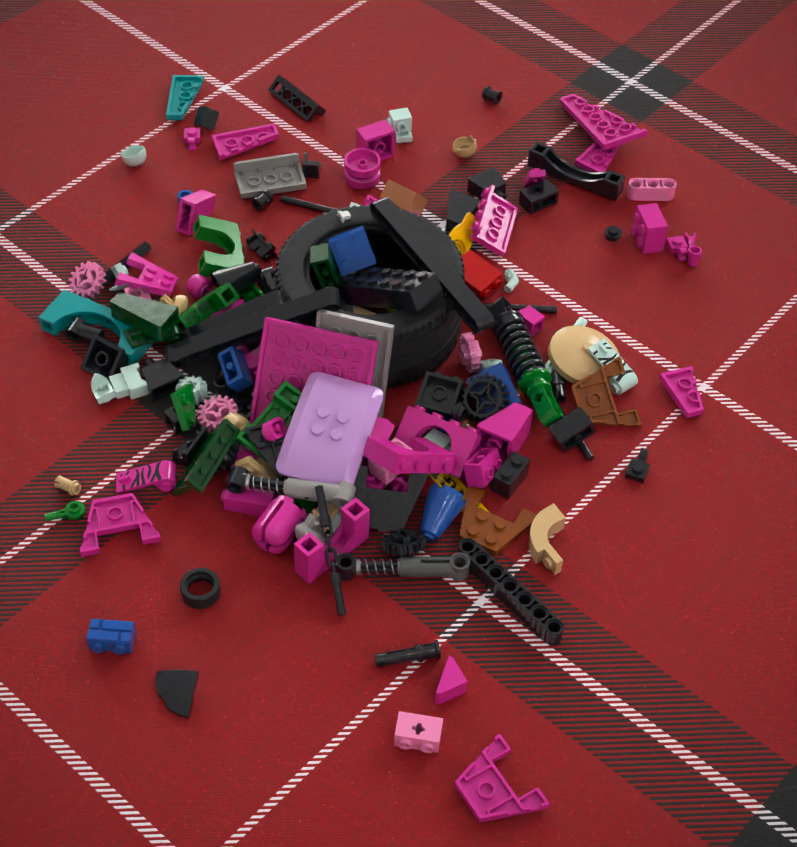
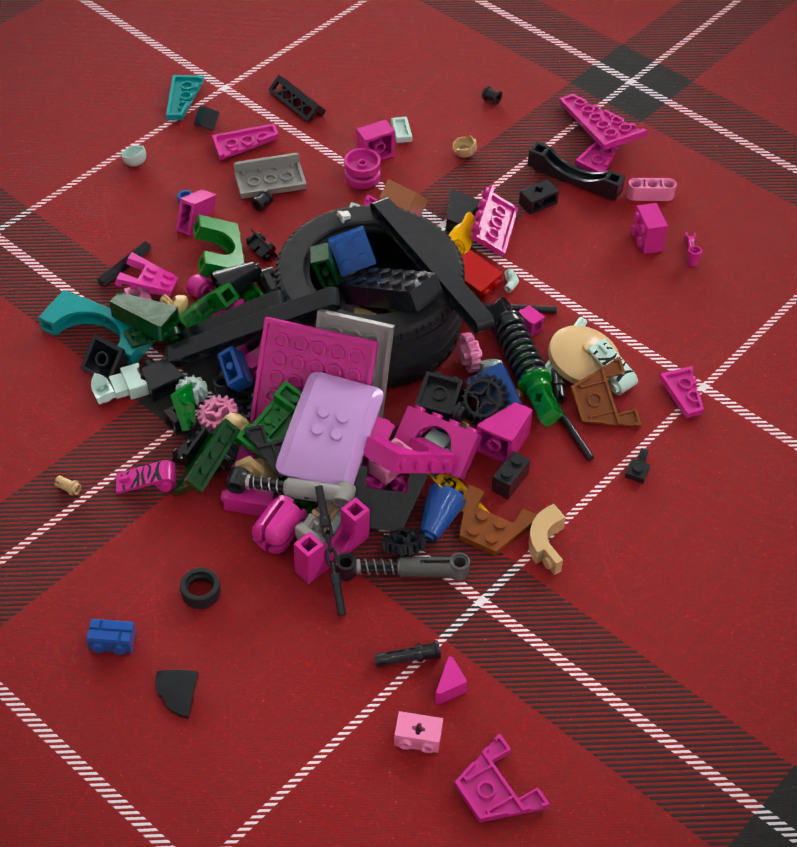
green plate [44,501,85,522] -> none
black piece [65,317,105,343] -> none
bright pink gear [69,261,107,299] -> none
dark pink wing [80,493,161,557] -> none
light aqua plate [109,263,130,291] -> none
dark pink plate [184,127,201,150] -> none
dark pink plate [262,417,288,442] -> none
black bar [281,195,337,213] -> none
black panel [302,152,321,179] -> none
light aqua brick [386,108,412,133] -> none
black beam [458,538,564,646] -> none
dark pink brick [463,448,503,488] -> none
black torso [467,167,507,200] -> none
dark pink plate [523,168,546,188] -> none
black brick [548,407,597,453] -> none
black plate [605,226,622,242] -> none
dark pink plate [666,236,688,261] -> none

